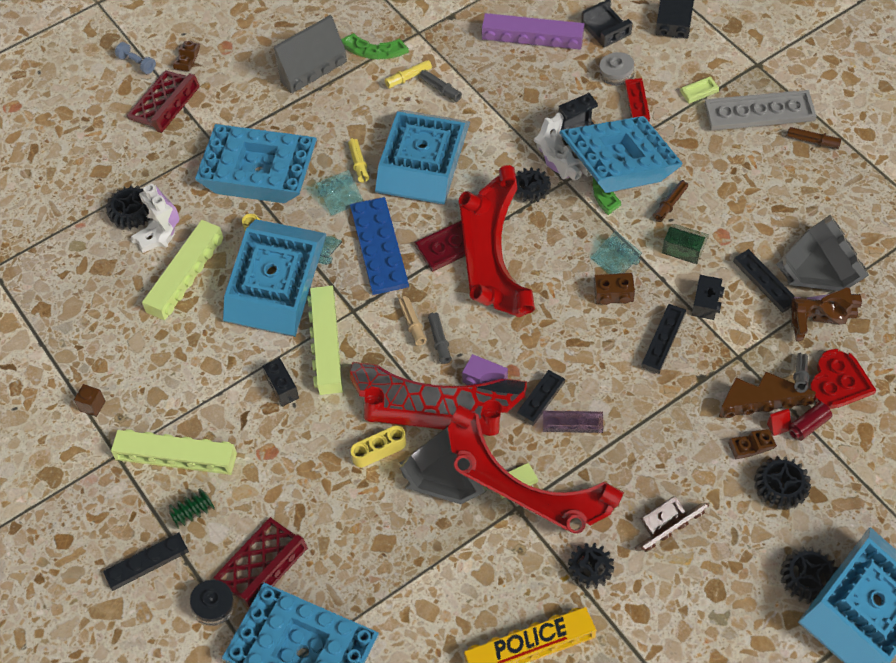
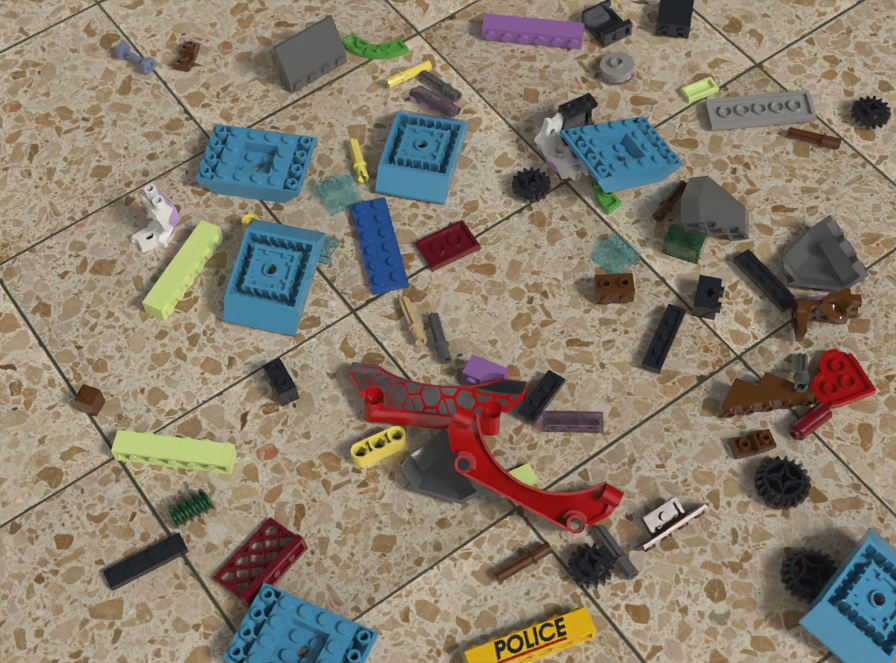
black gear [106,185,150,230] -> none
dark red fence [127,70,200,133] -> none
black piece [190,580,234,626] -> none
yellowish green brick [307,286,343,395] -> none
red panel [458,165,535,317] -> none
red plate [625,78,650,122] -> none
red slope [767,409,791,436] -> none
none -> clear purple plate [409,85,461,118]
none -> reddish brown axle [494,541,553,582]
none -> dark grey axle [594,525,639,580]
none -> dark grey panel [681,176,749,241]
none -> black gear [851,95,891,130]

